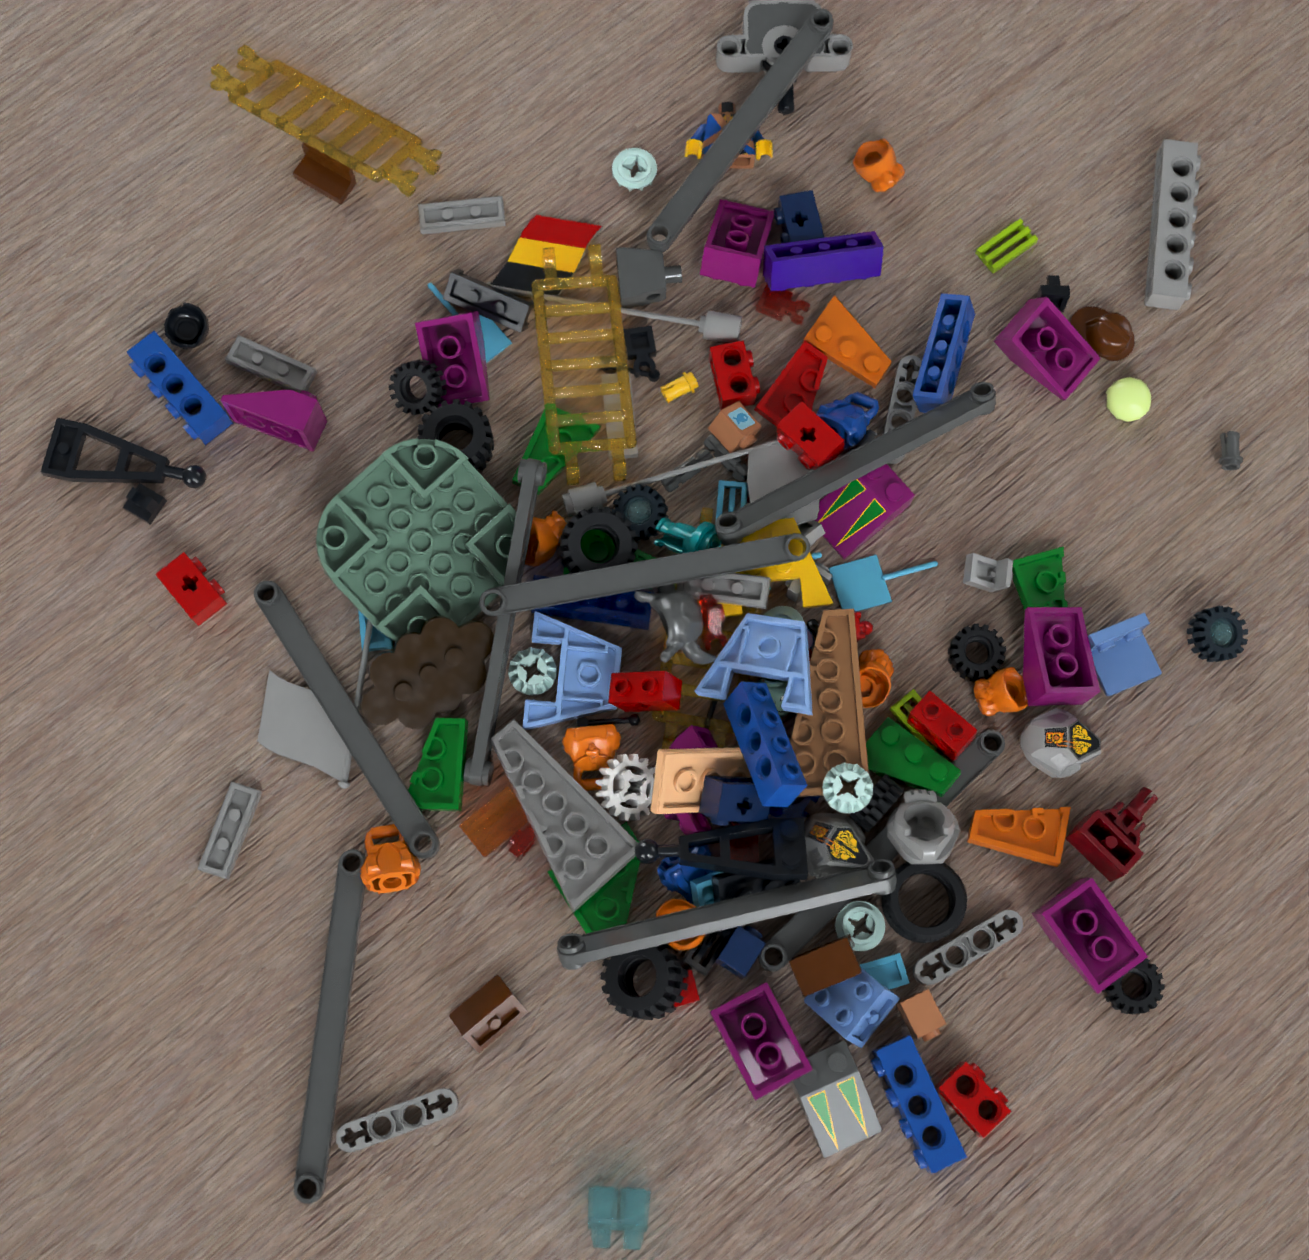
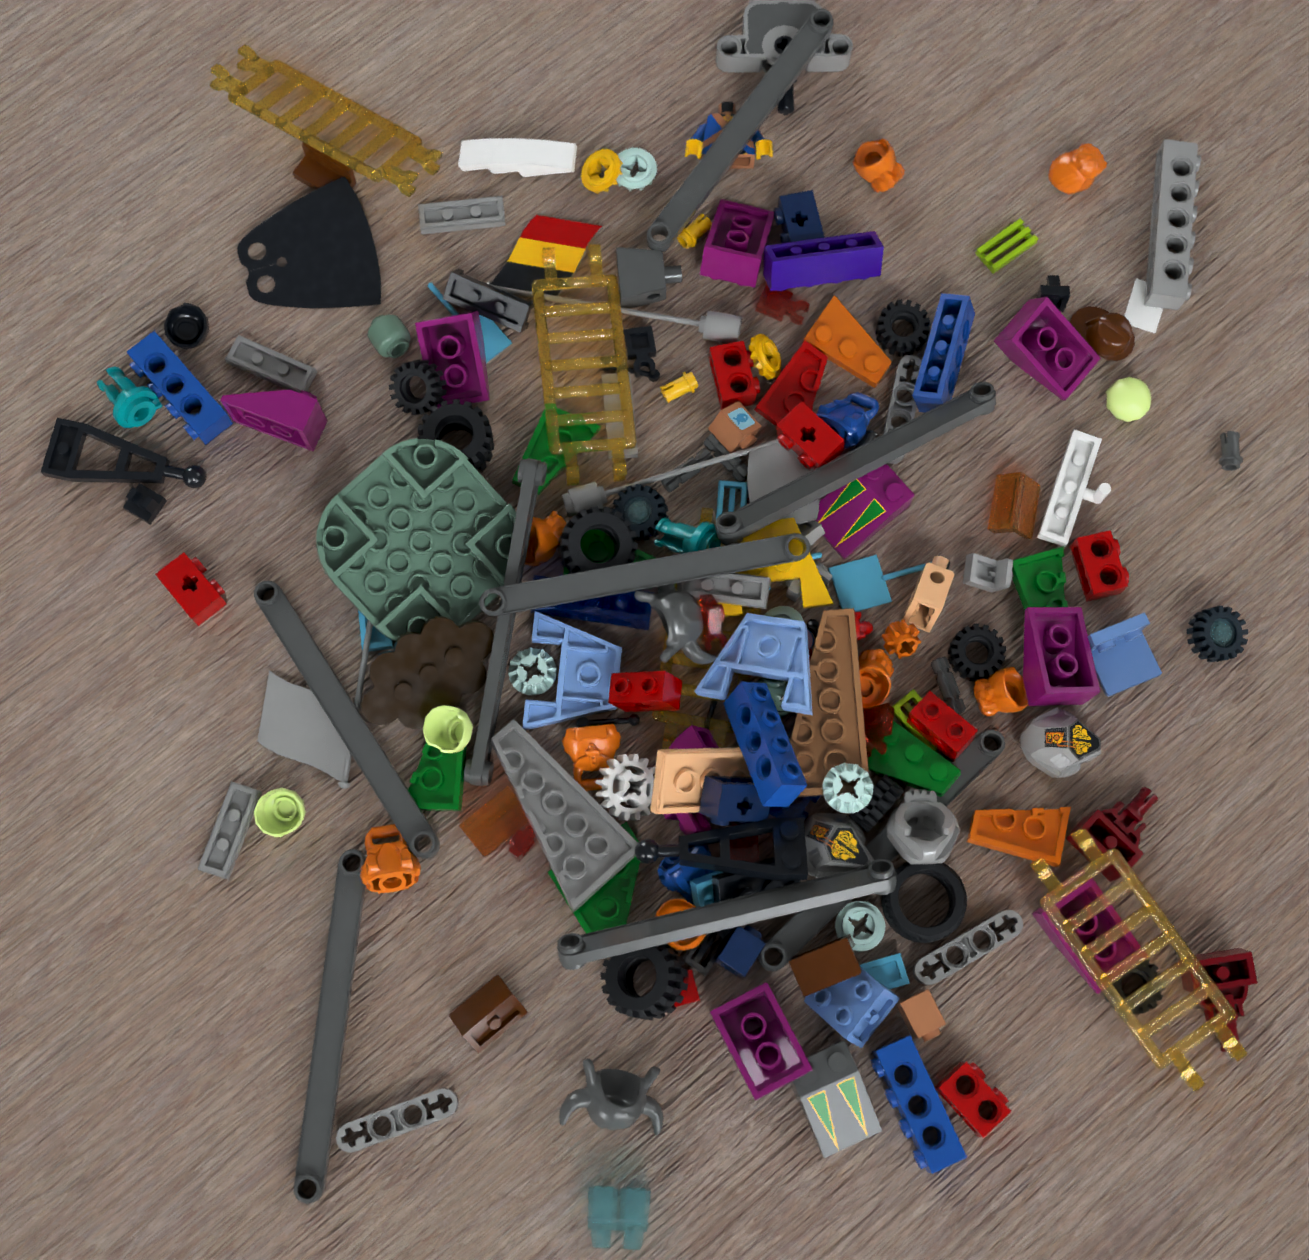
none -> teal piece [97,367,163,428]
none -> black piece [237,176,381,309]
none -> yellowish green hair [254,788,306,837]
none -> sand green head [367,314,411,358]
none -> yellowish green hair [423,705,473,754]
none -> white slope [458,138,577,177]
none -> dark grey piece [559,1058,663,1136]
none -> yellow gear [581,149,623,194]
none -> yellow pin [677,213,712,249]
none -> yellow gear [749,334,781,380]
none -> clear red plate [863,703,895,758]
none -> black tyre [875,299,930,357]
none -> orange gear [881,619,921,659]
none -> light nougat torso [903,556,954,633]
none -> dark grey axle [931,657,966,714]
none -> clear orange panel [988,472,1040,539]
none -> clear yellow bar [1029,828,1248,1091]
none -> white plate [1037,429,1111,547]
none -> orange hair [1048,144,1107,194]
none -> red brick [1069,530,1129,602]
none -> white sticker [1124,279,1163,333]
none -> dark red brick [1178,948,1258,1052]

